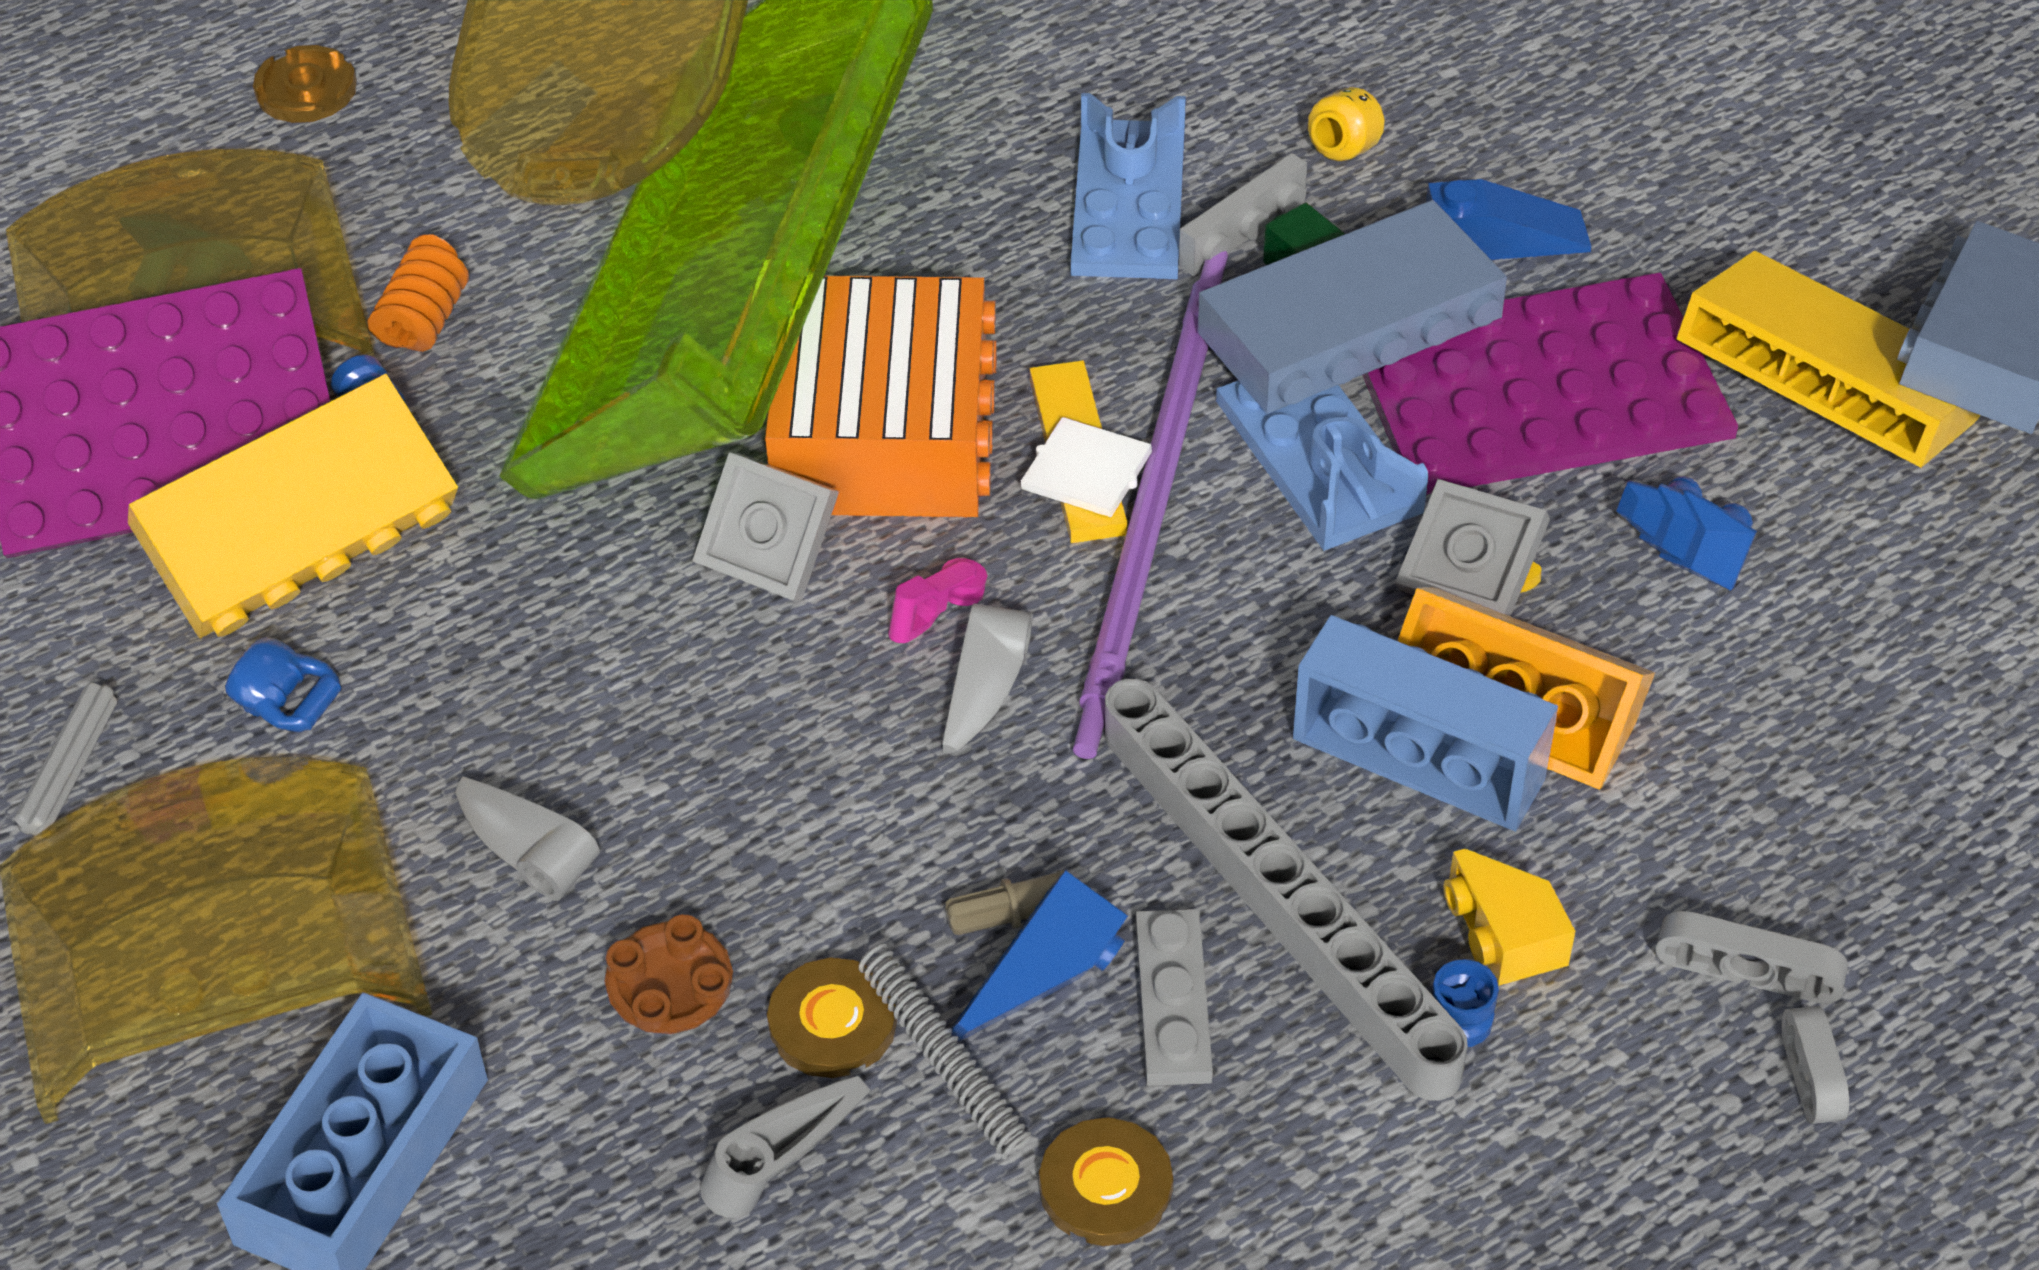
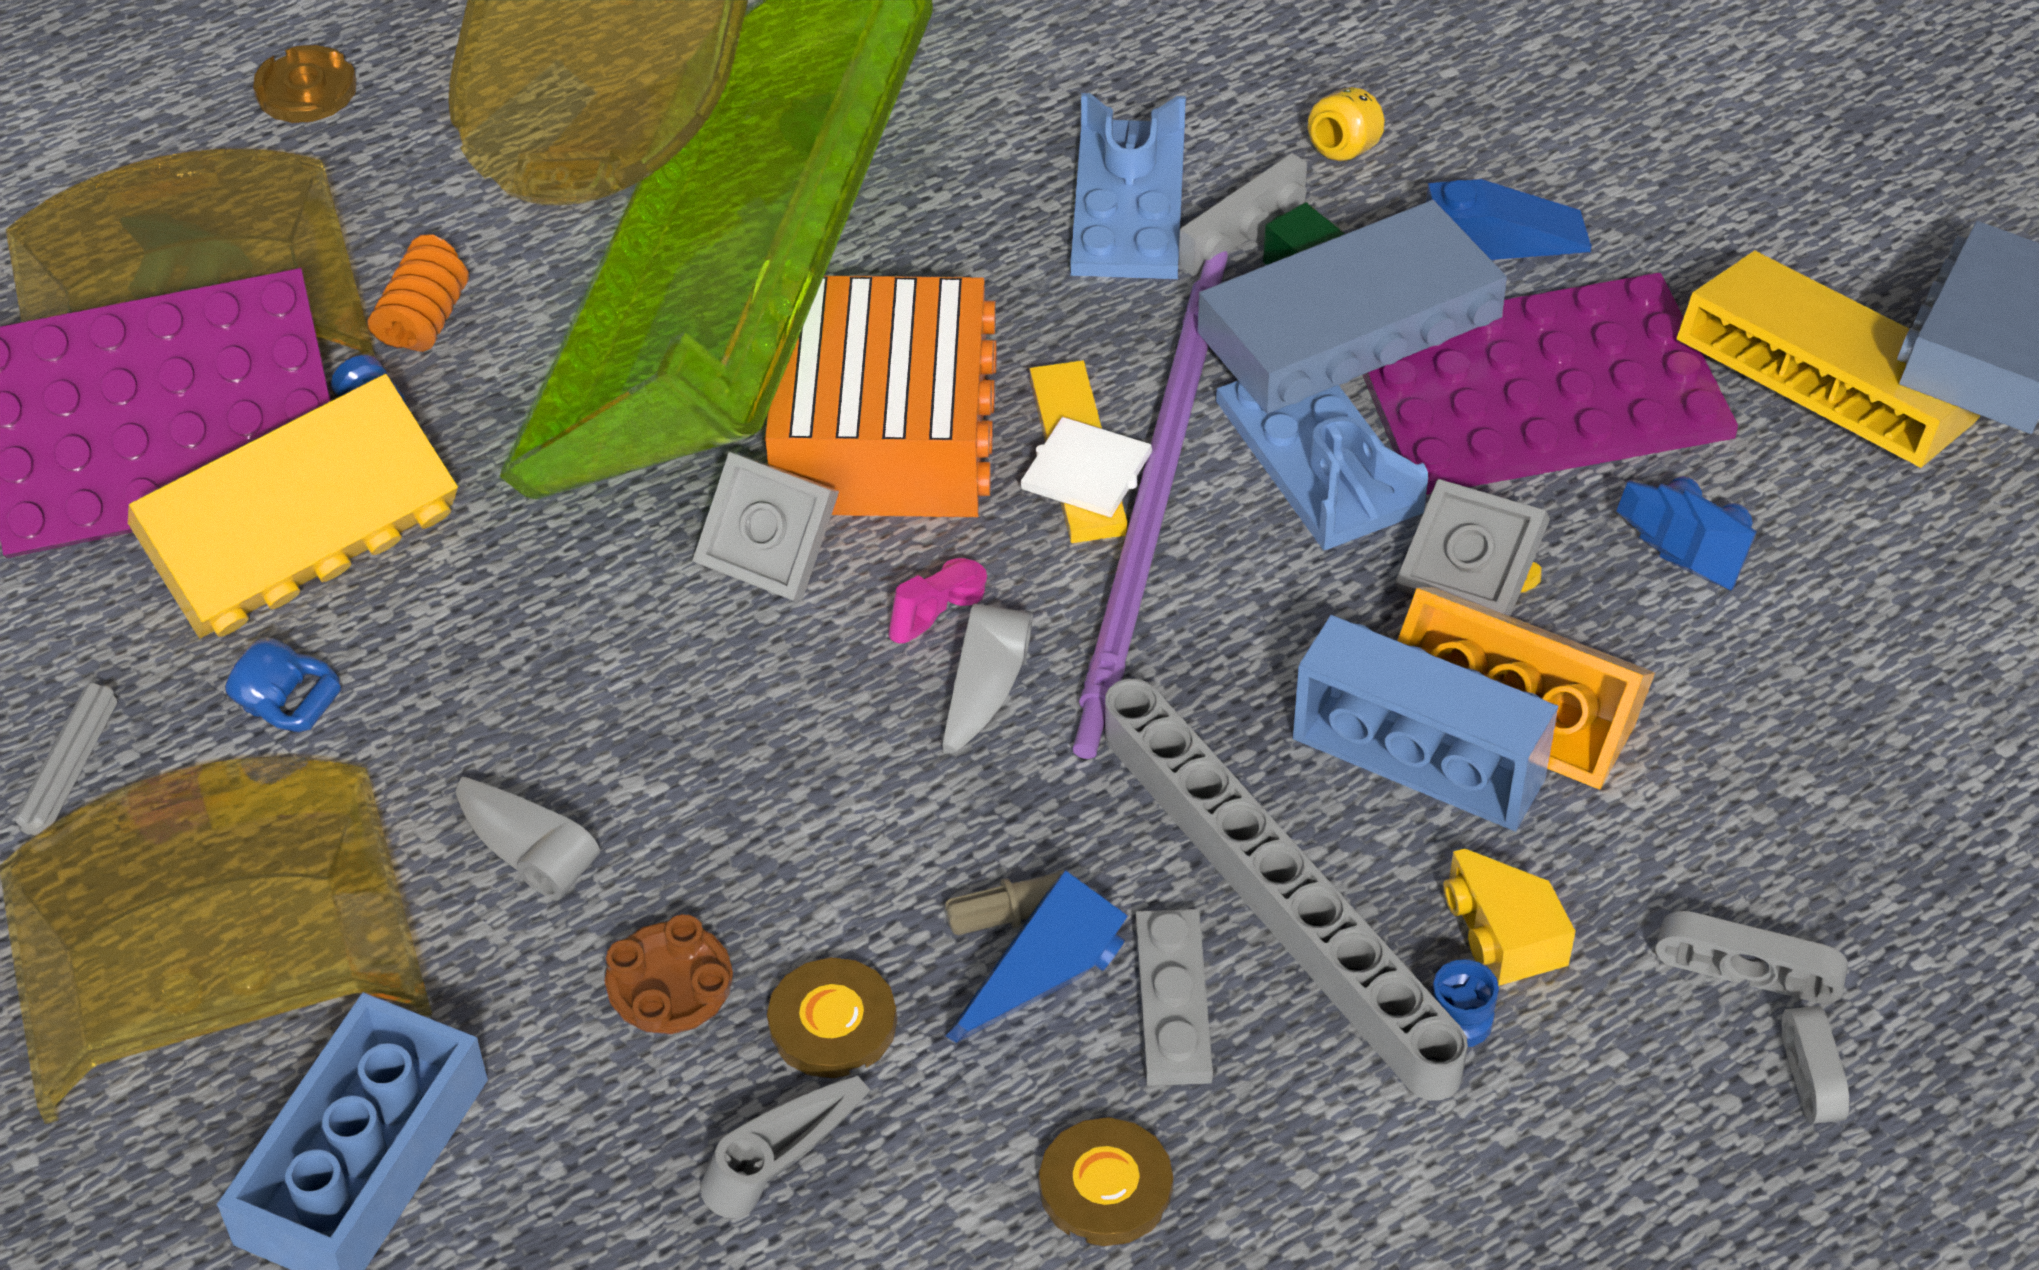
light grey piece [859,943,1031,1160] -> none

